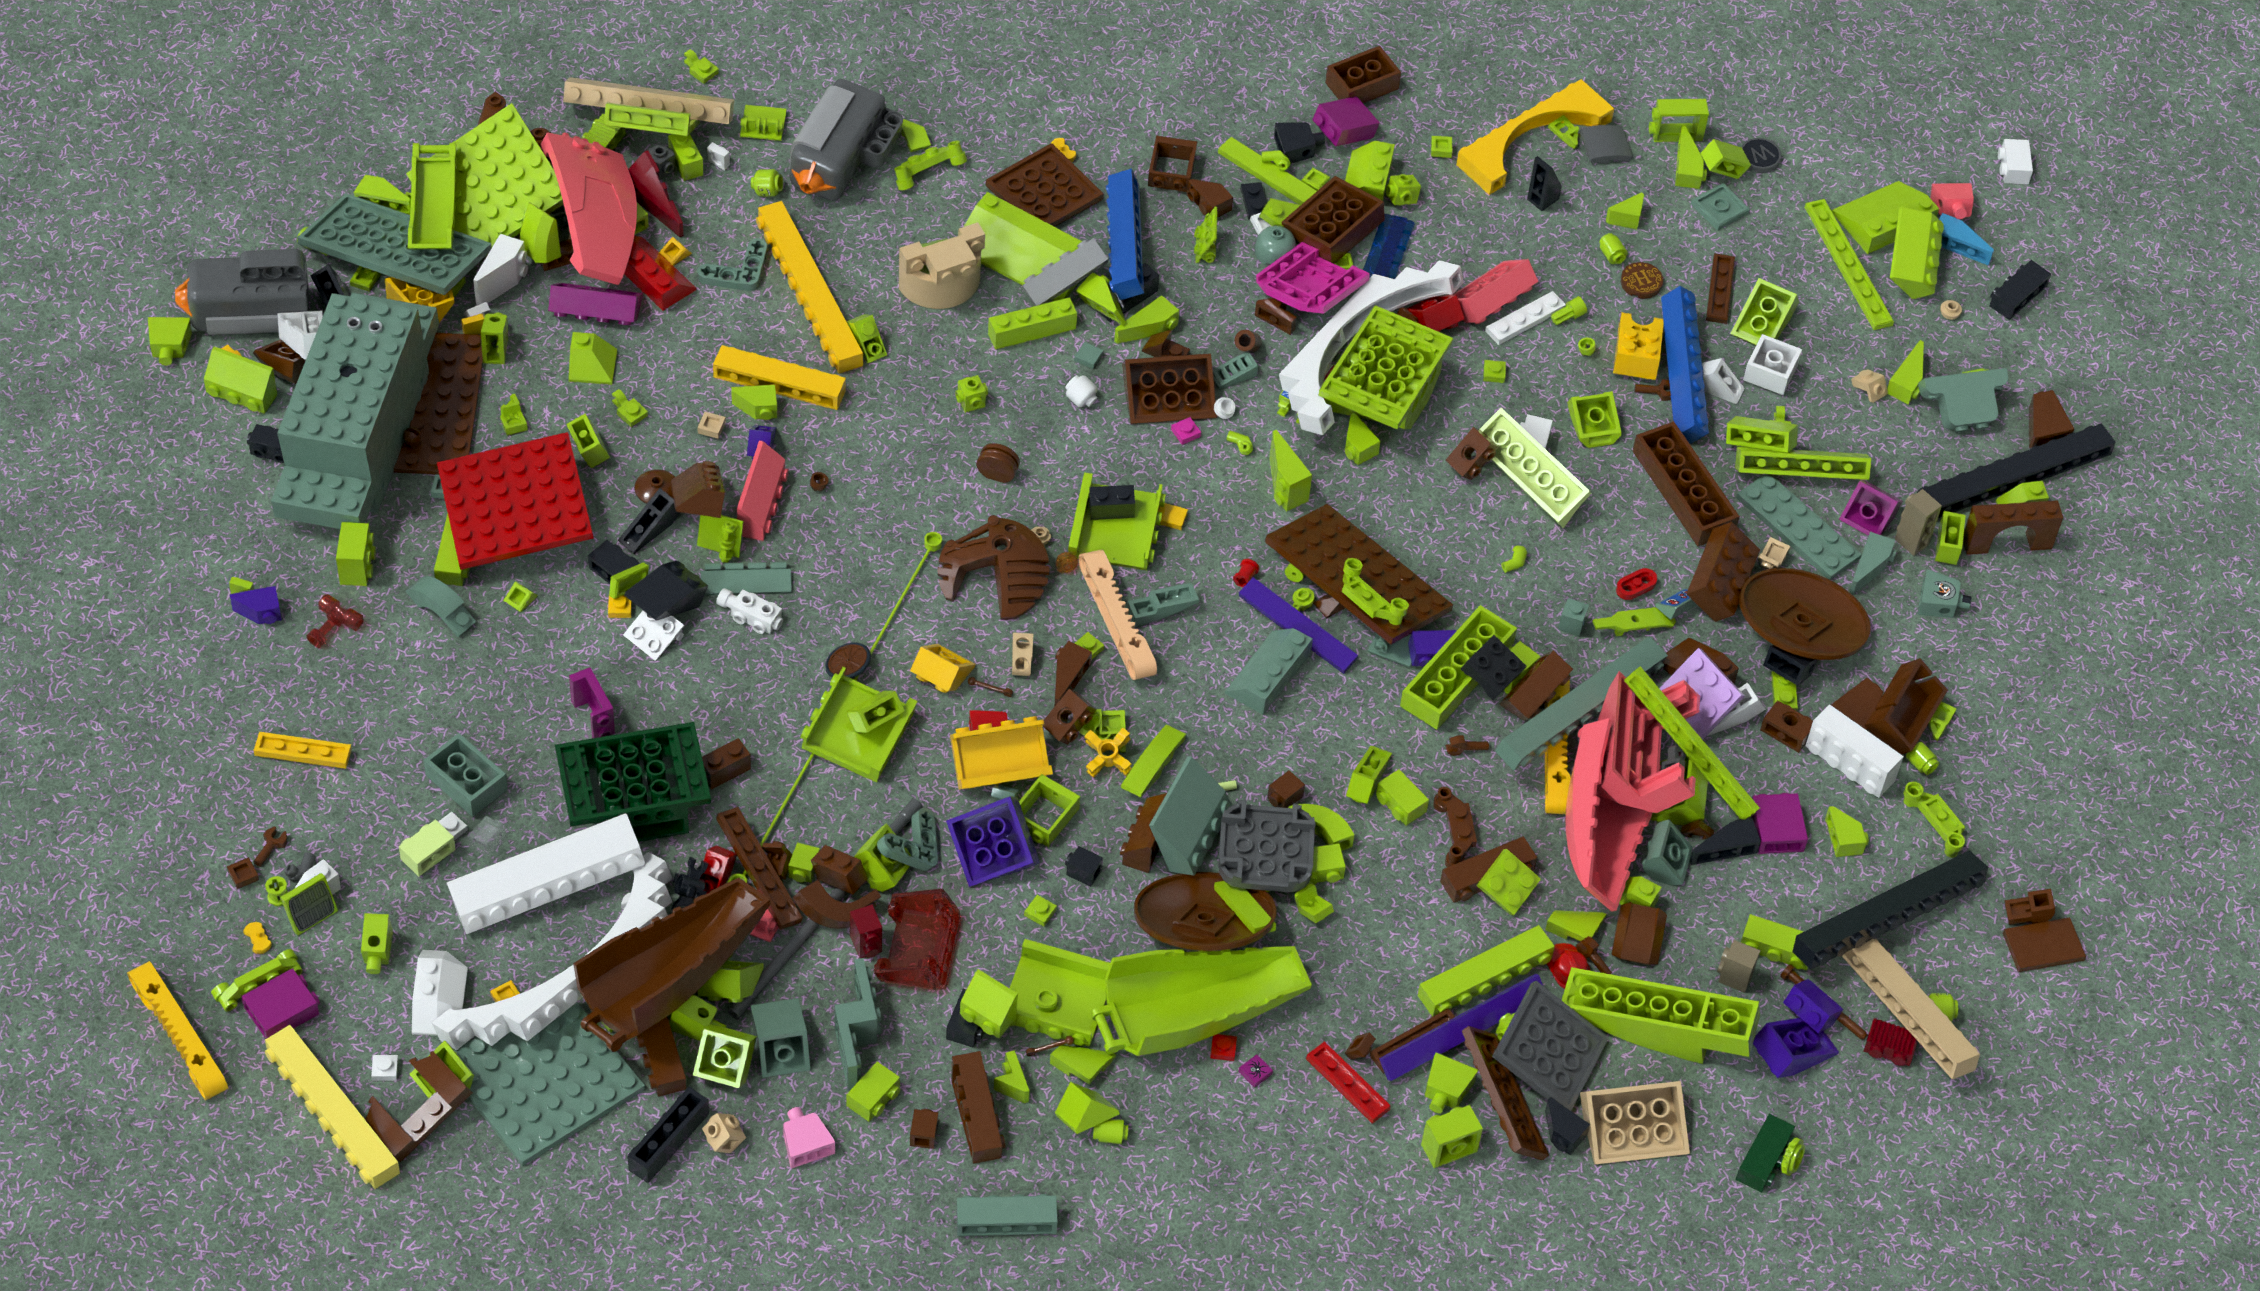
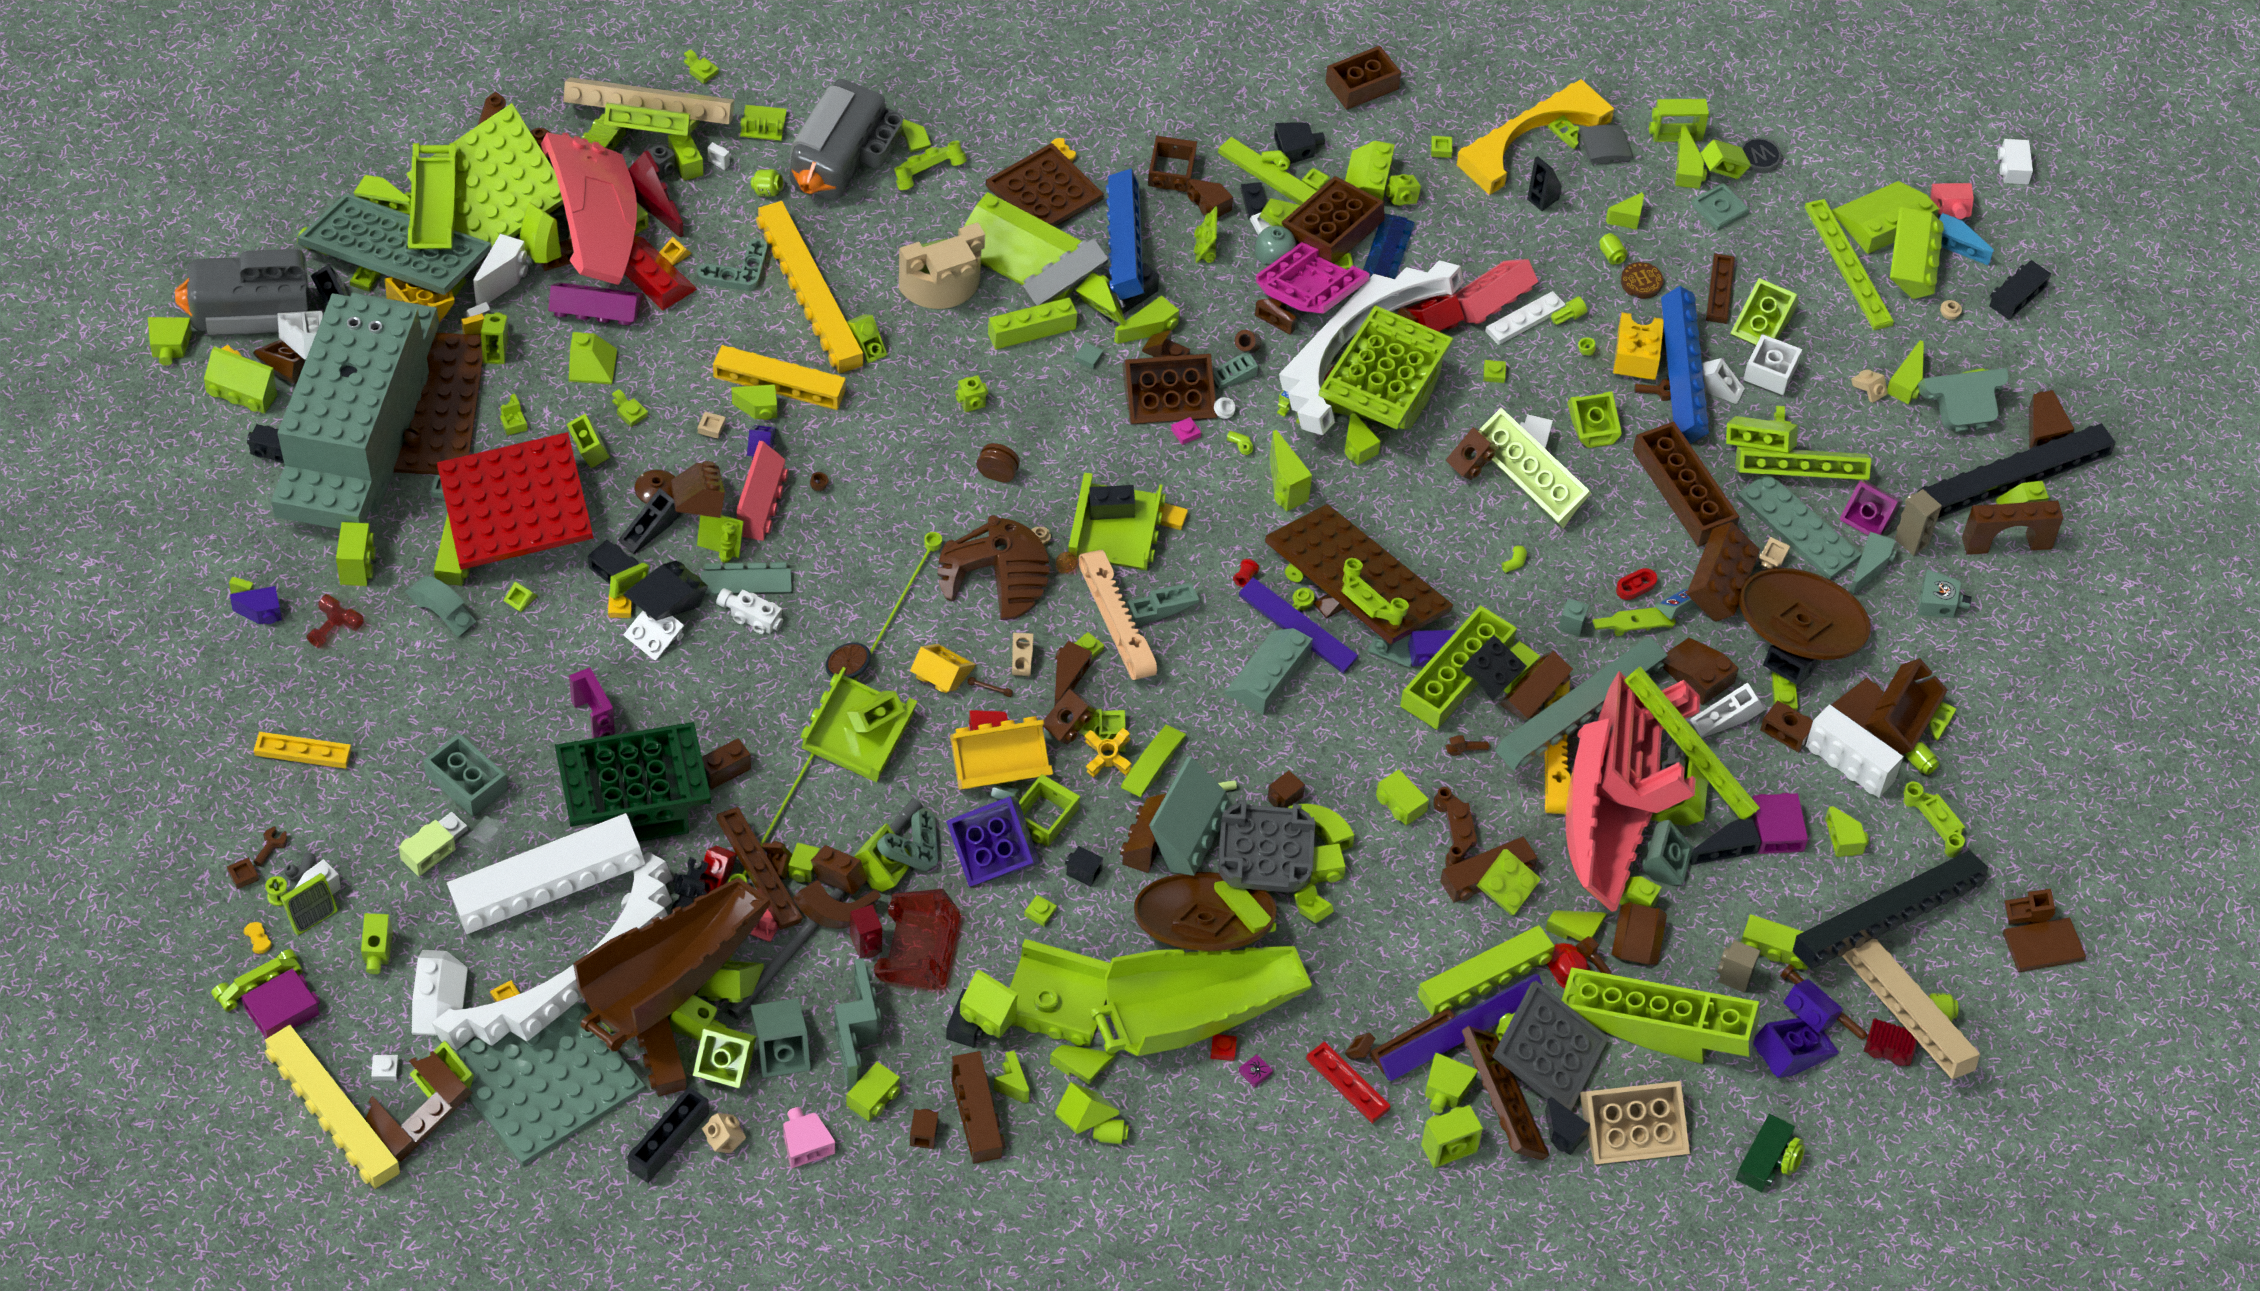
yellow gear [127,961,228,1101] -> none
sand green brick [956,1194,1057,1236] -> none
reddish brown hinge [1026,1036,1074,1056] -> none
white head [1065,375,1098,407] -> none
magenta brick [1312,96,1380,146] -> none
lime slope [1346,745,1392,804] -> none
lavender plate [1659,648,1745,740] -> none
reddish brown tile [1681,819,1714,839] -> none
lime brick [1935,511,1966,565] -> none

